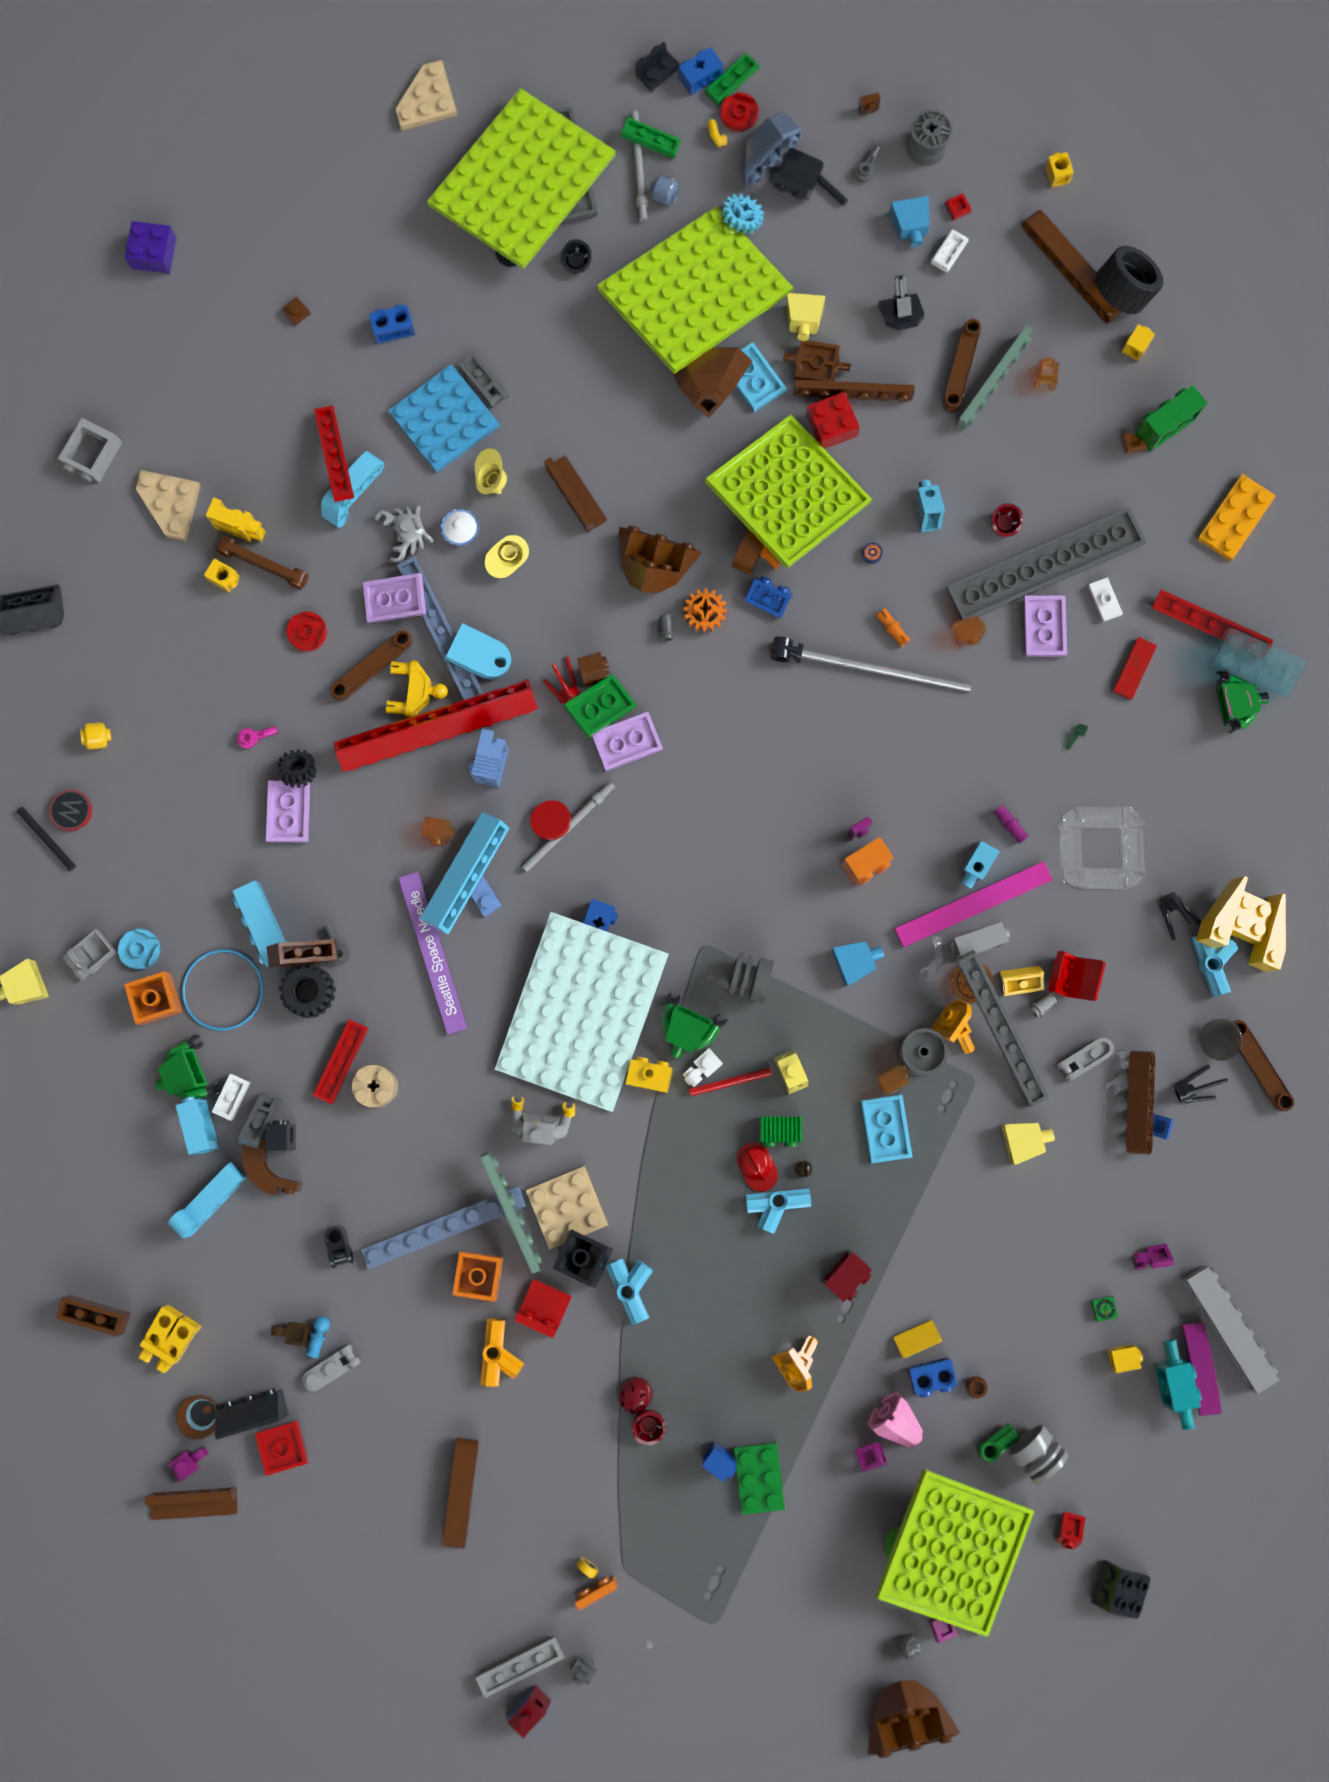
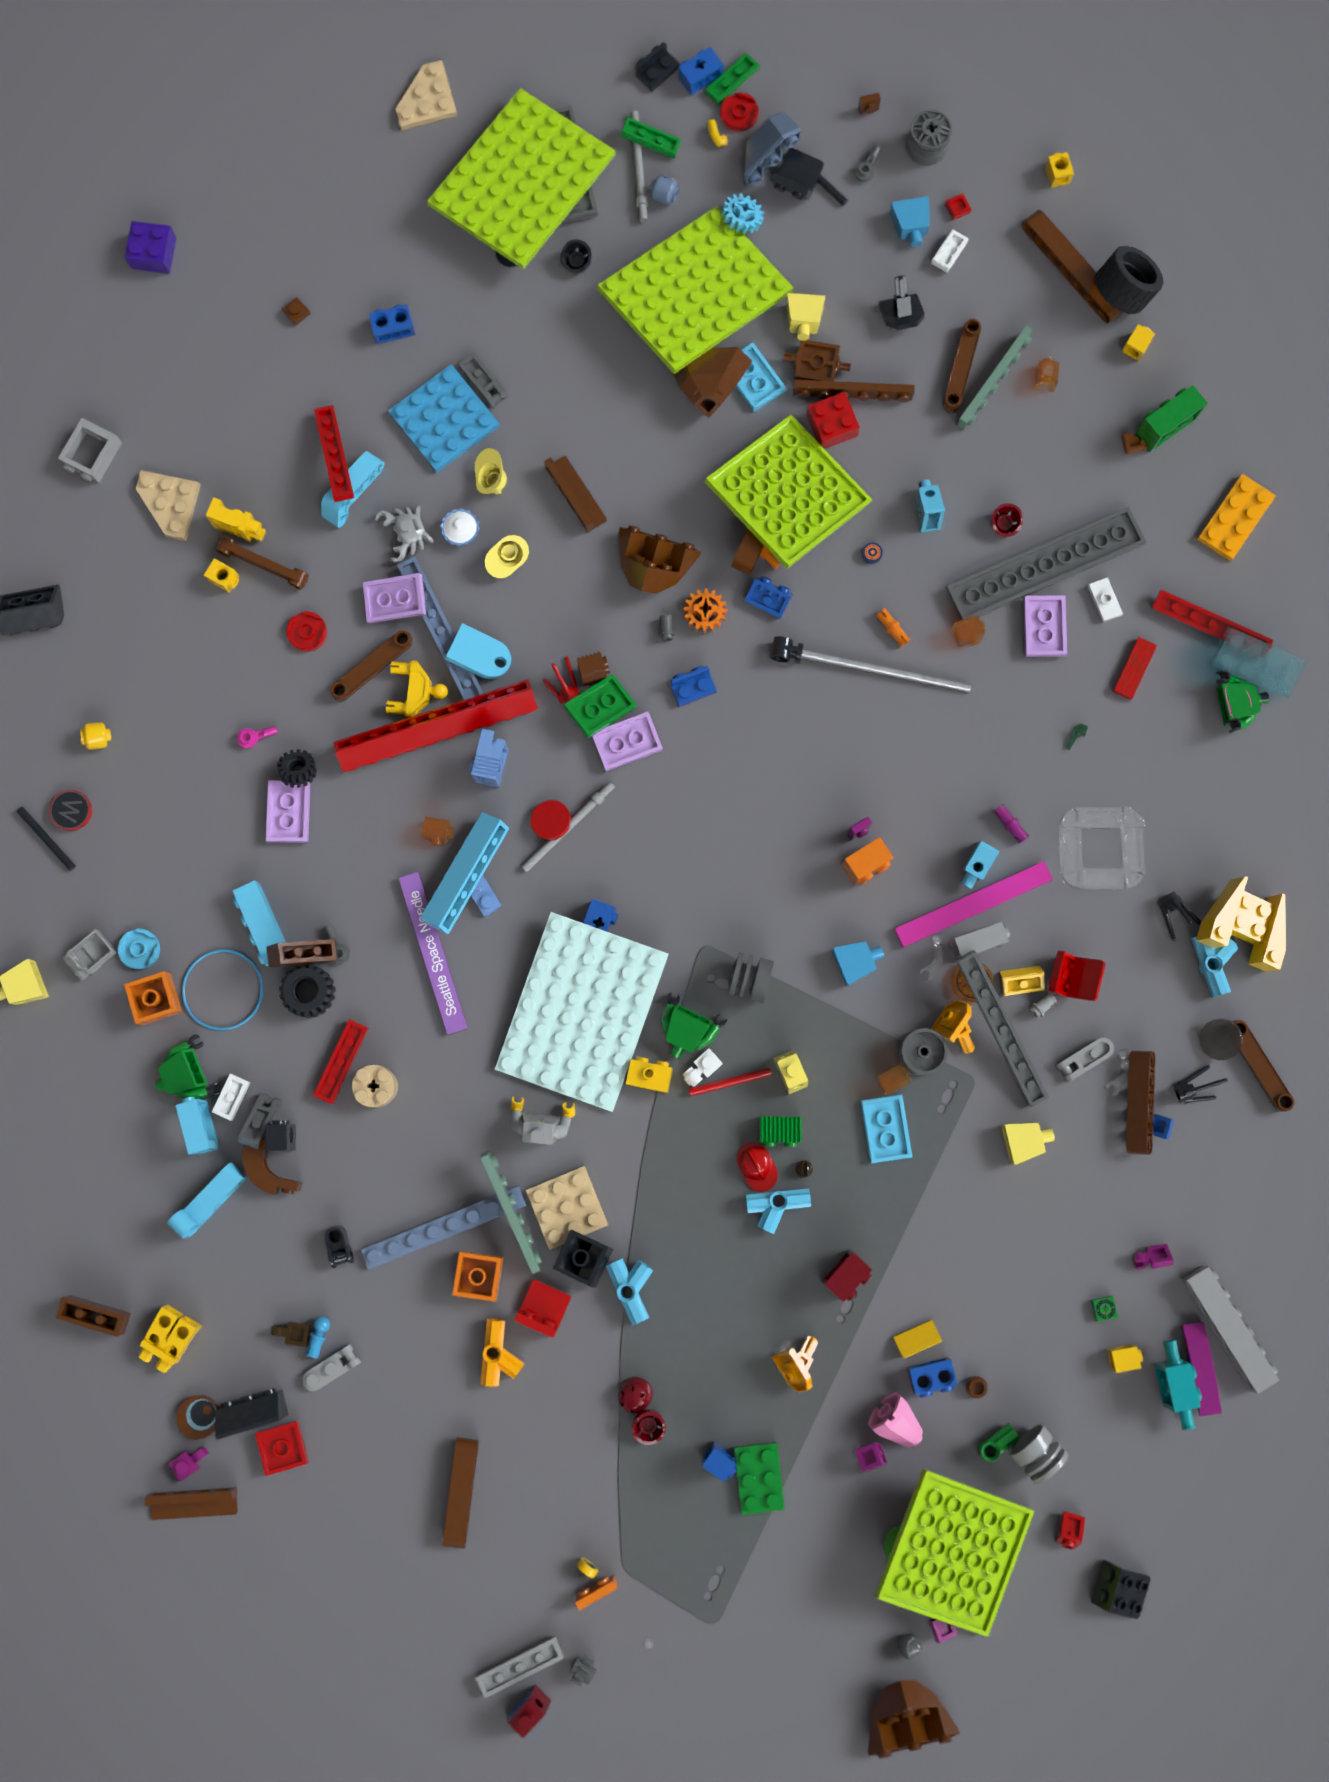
none -> blue bracket [670,666,717,707]

